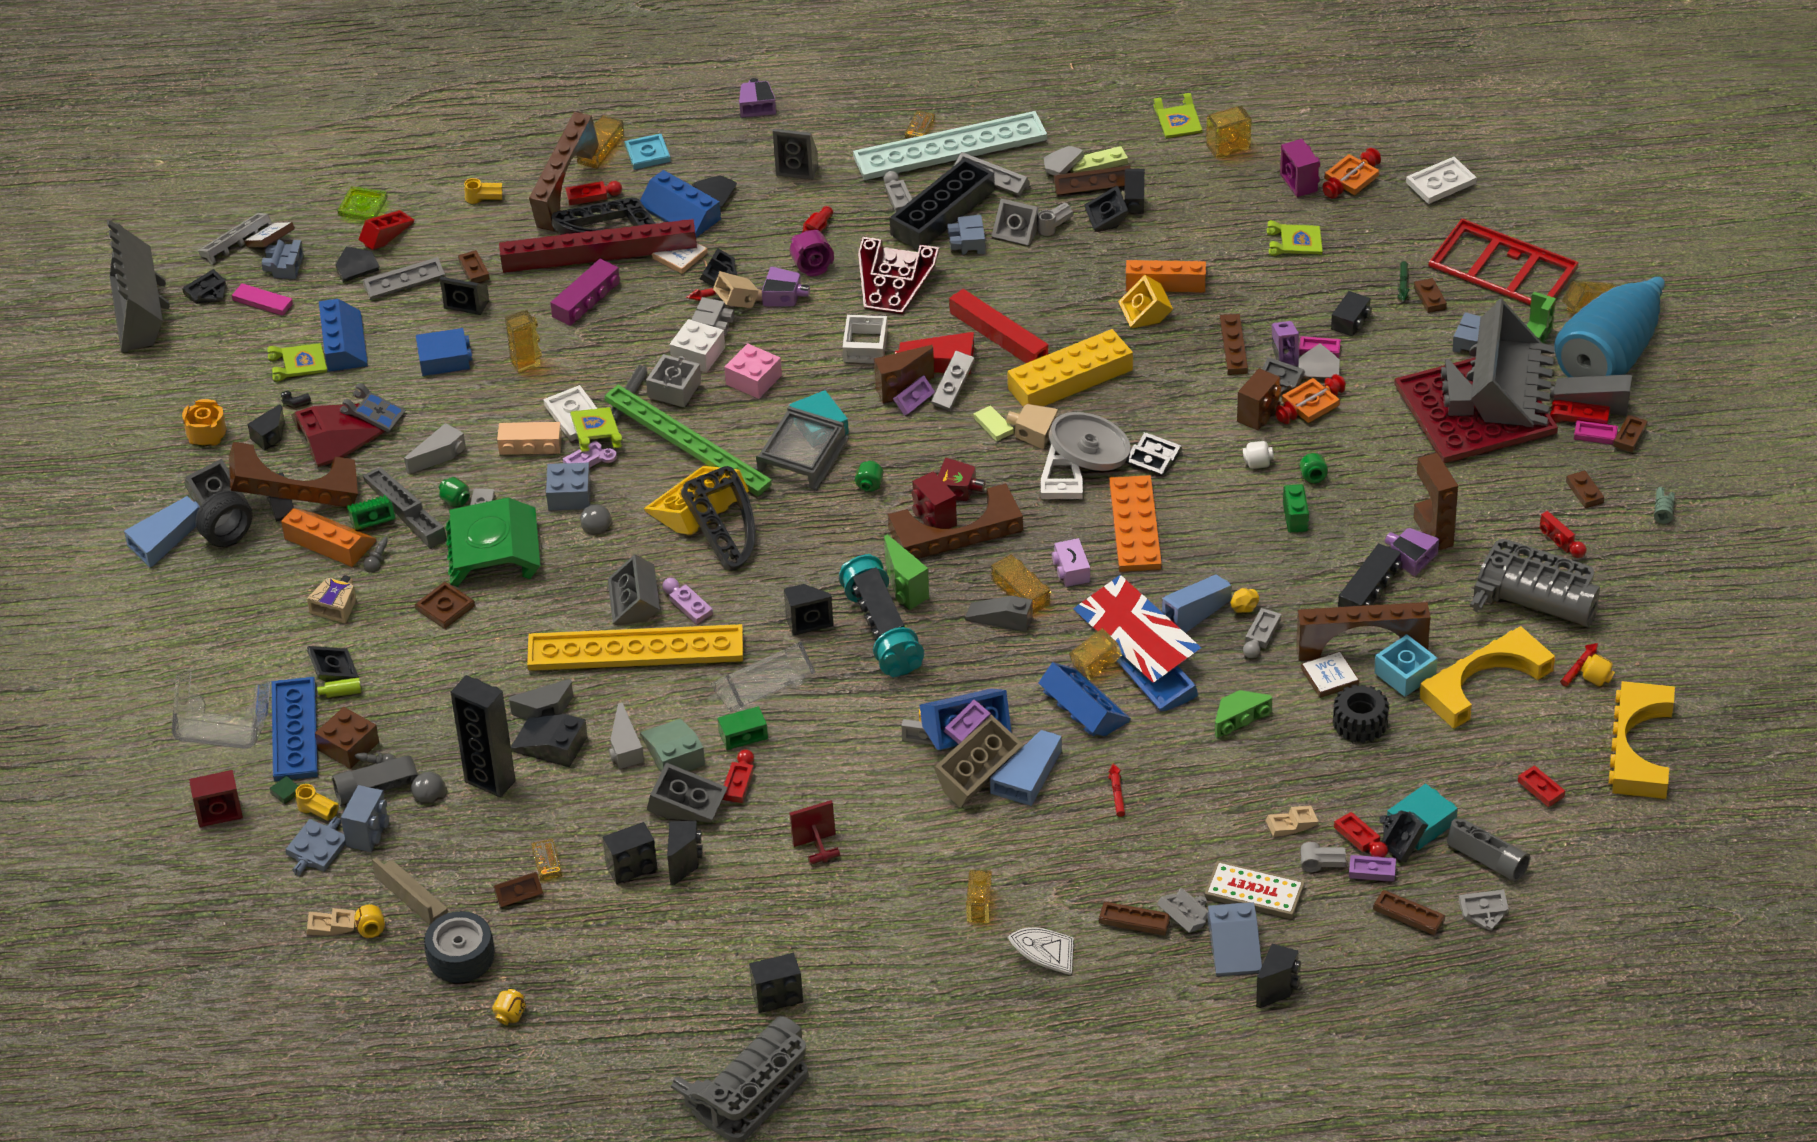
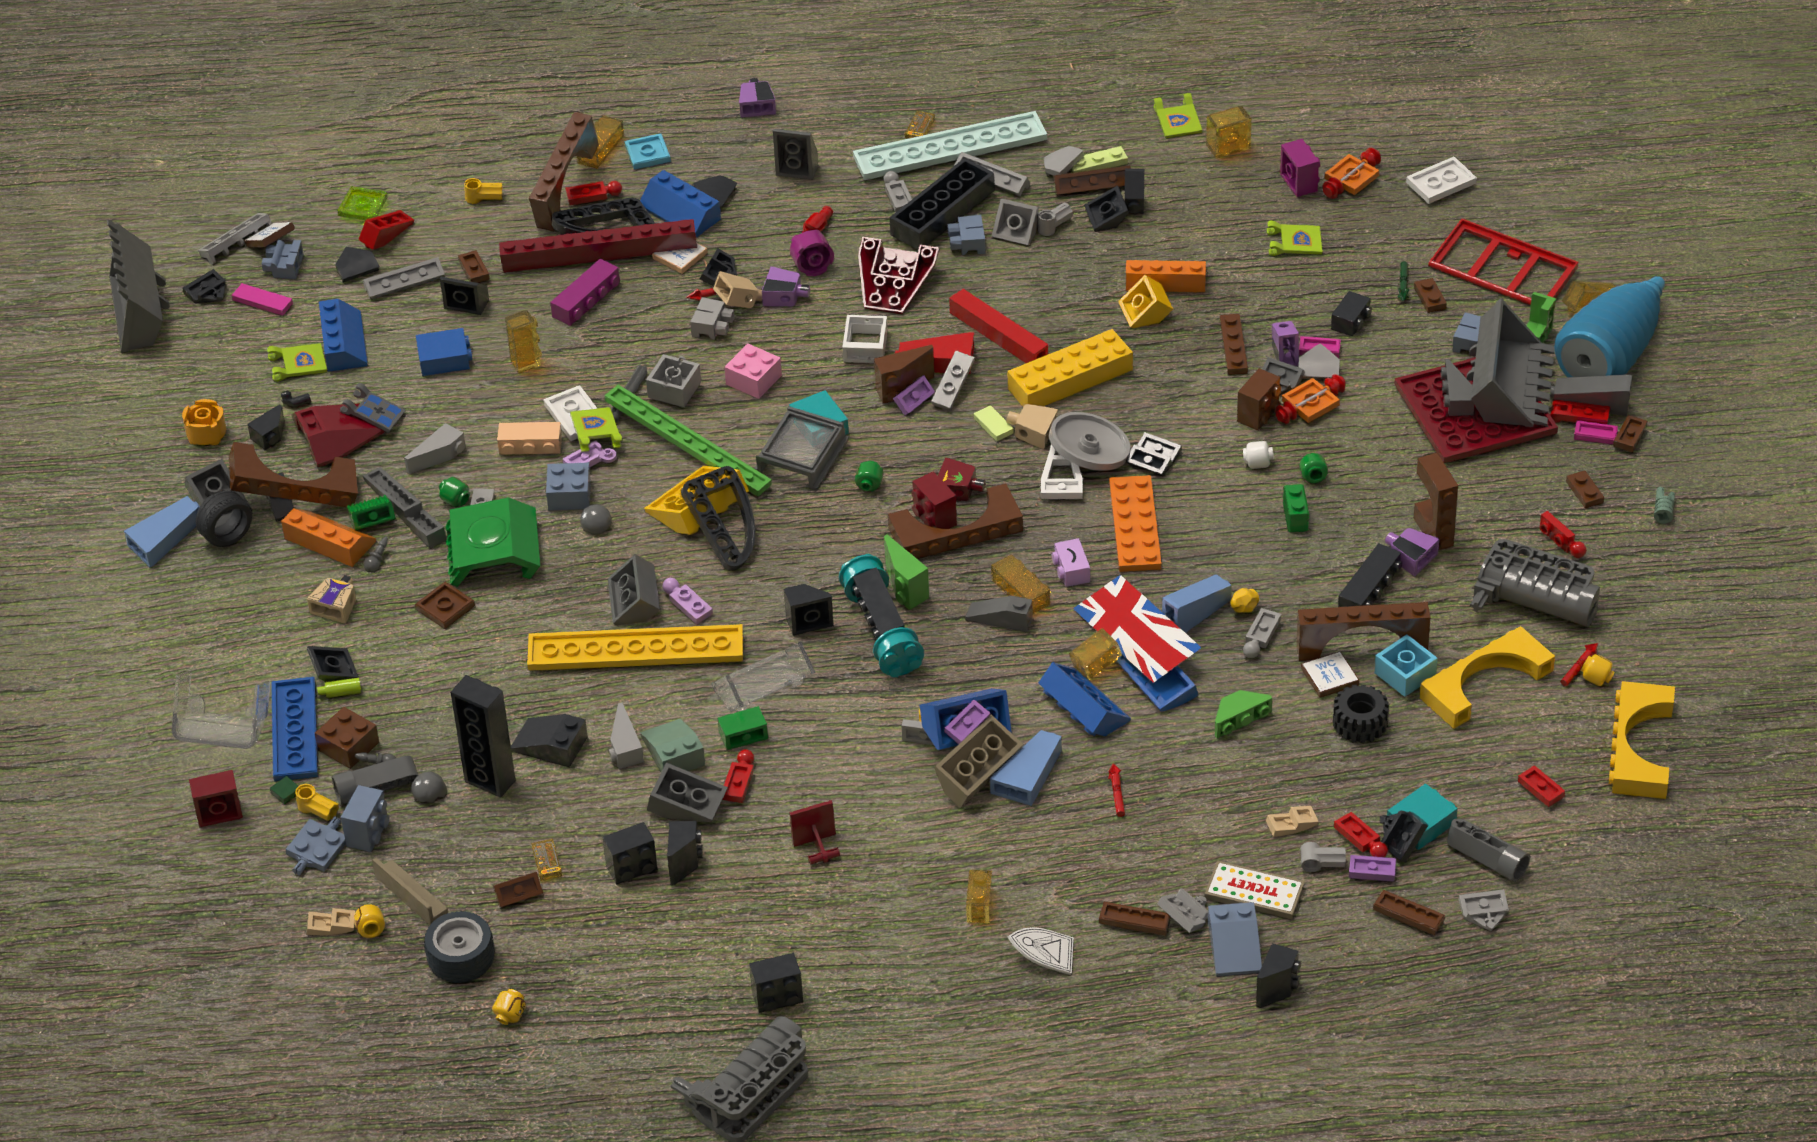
dark grey slope [508,679,573,720] -> none
white brick [670,319,725,373] -> none

